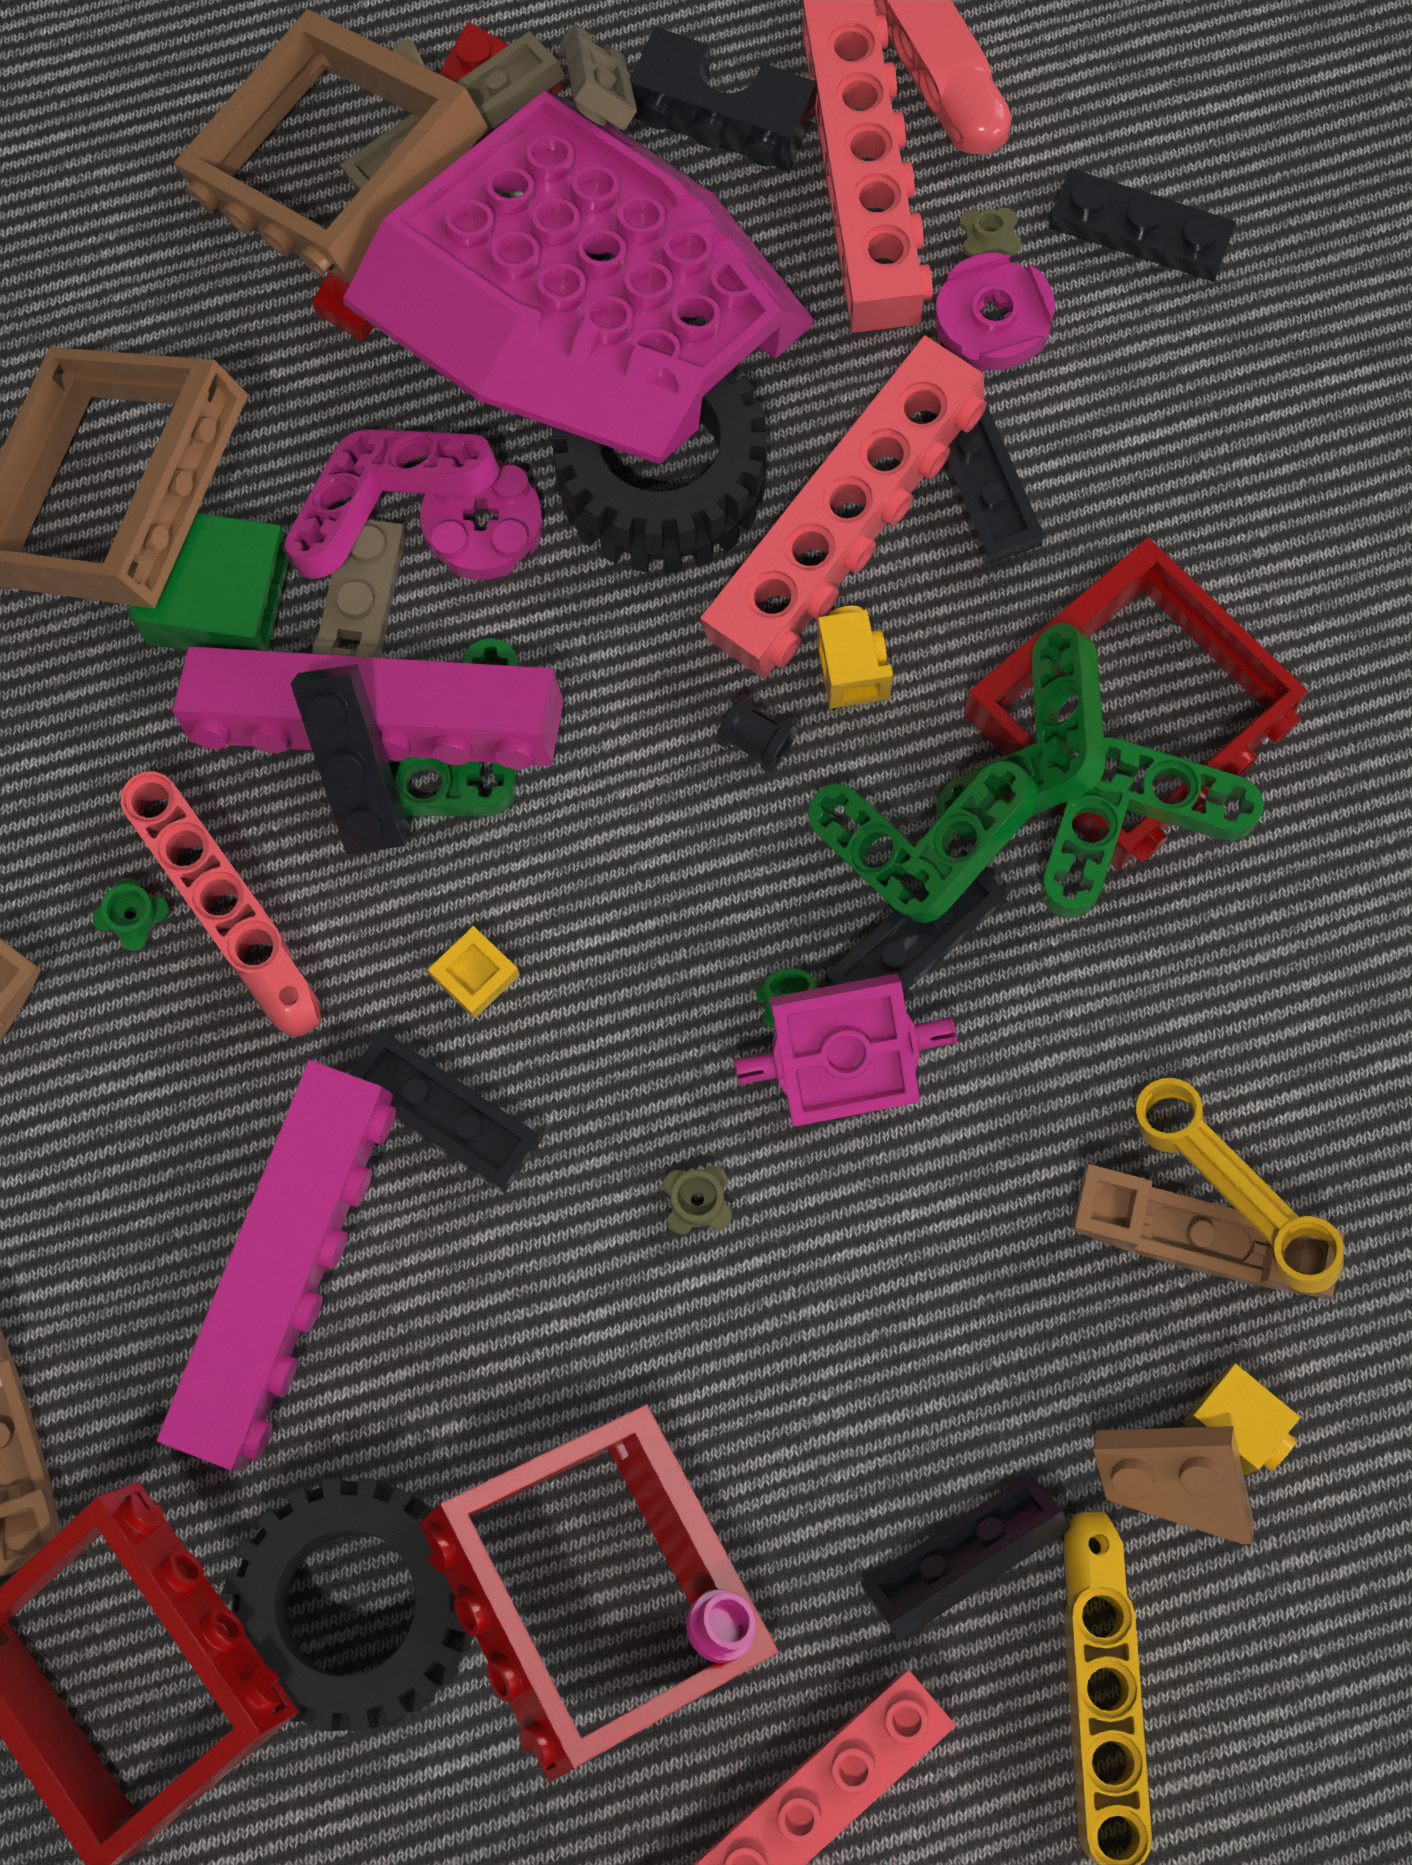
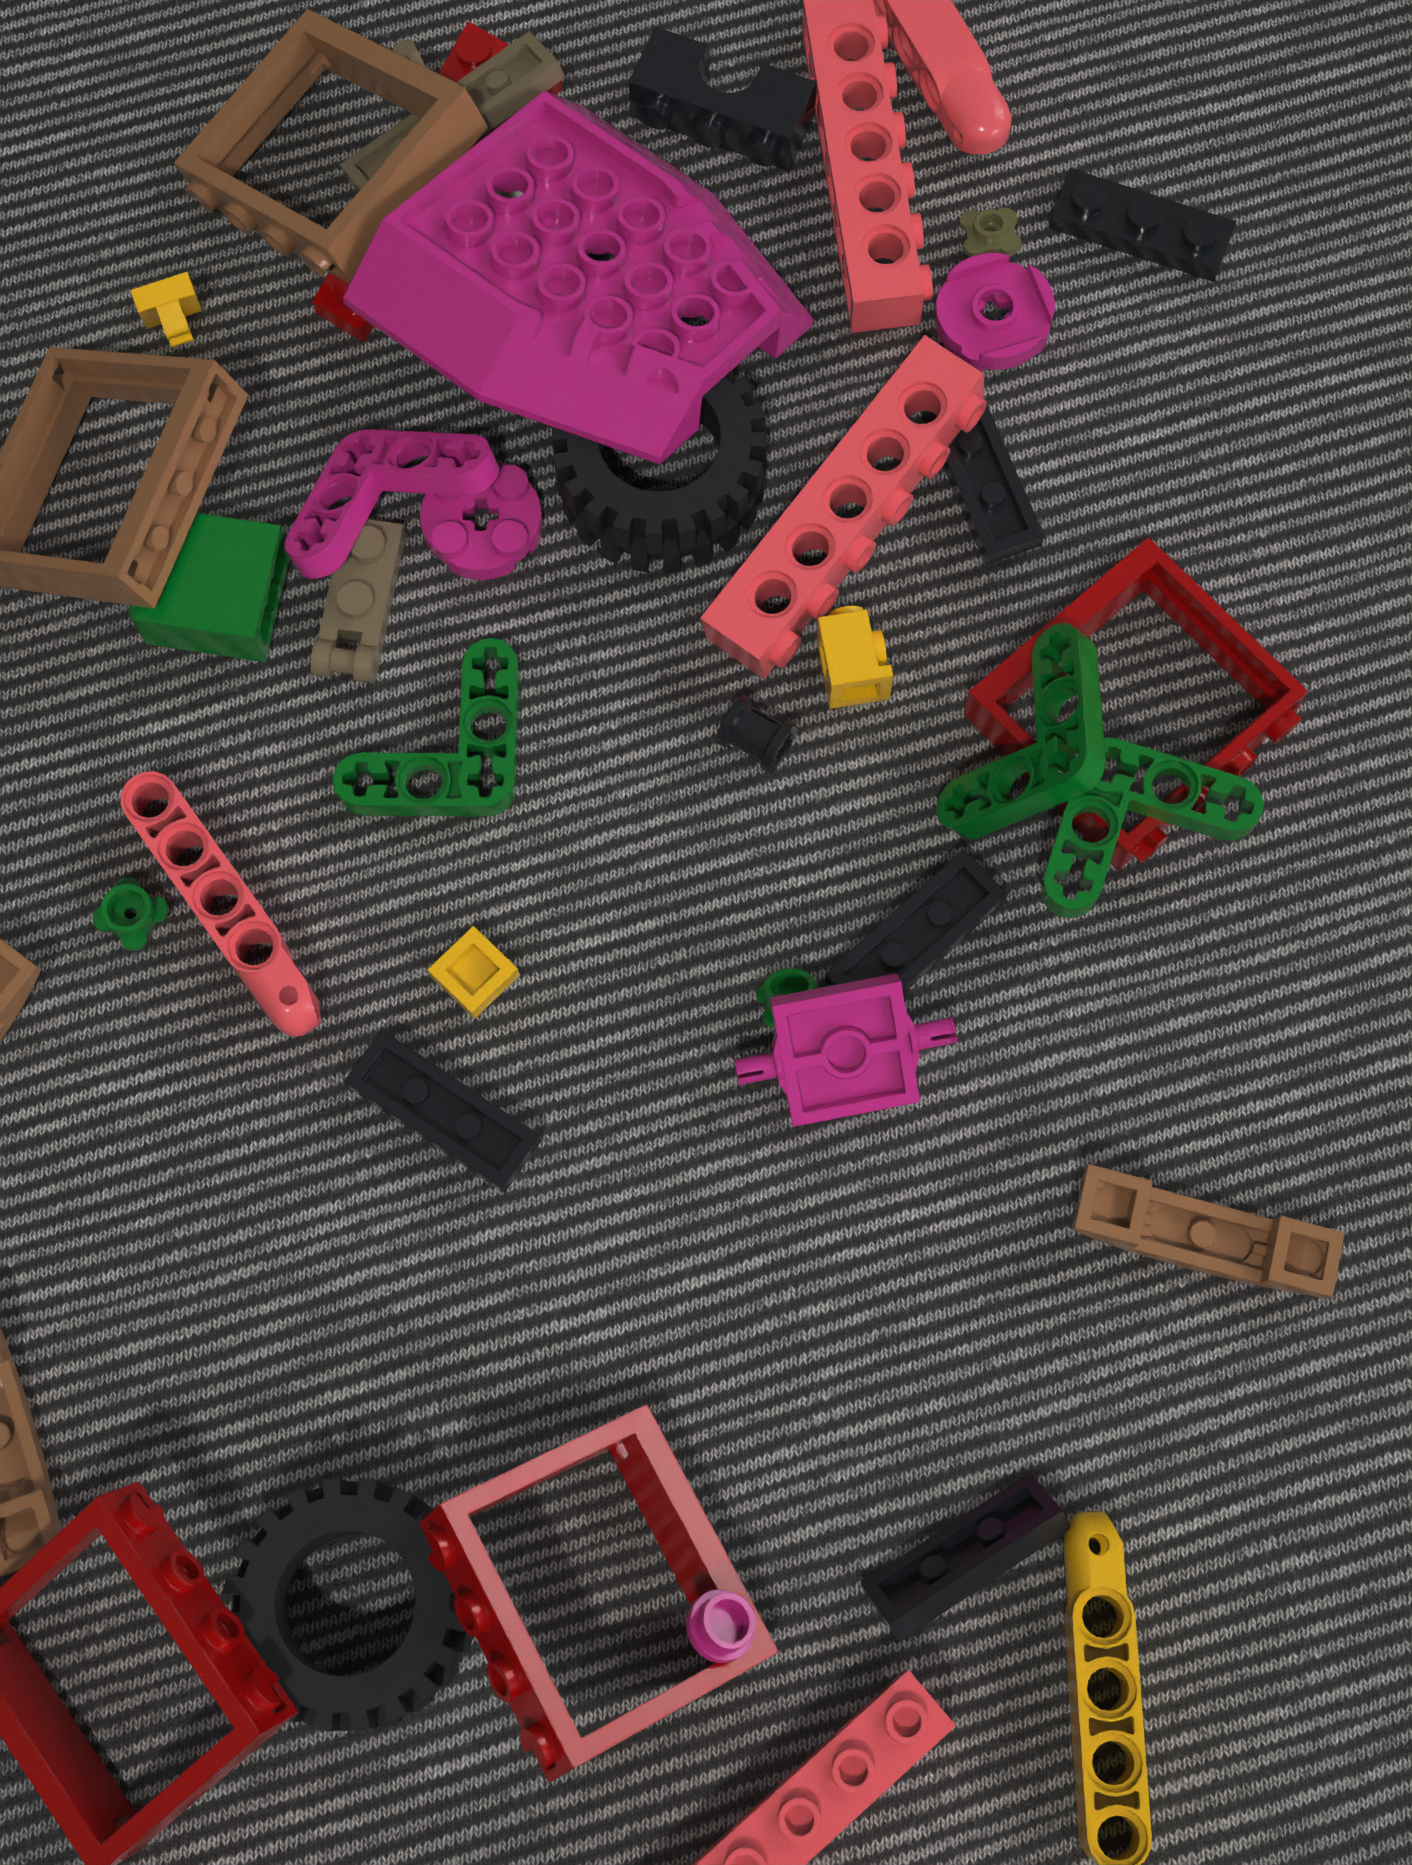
dark pink brick [156,1060,396,1471] -> none
dark pink brick [172,646,563,769] -> none
black plate [290,664,411,854] -> none
dark tan plate [558,24,637,130] -> none
olive plate [663,1166,732,1235] -> none
green beam [808,761,1039,923] -> none
medium nougat wing [1094,1426,1255,1544] -> none
yellow piece [1136,1078,1344,1293] -> none
yellow brick [1182,1363,1301,1475] -> none
none -> yellow tile [130,272,202,348]

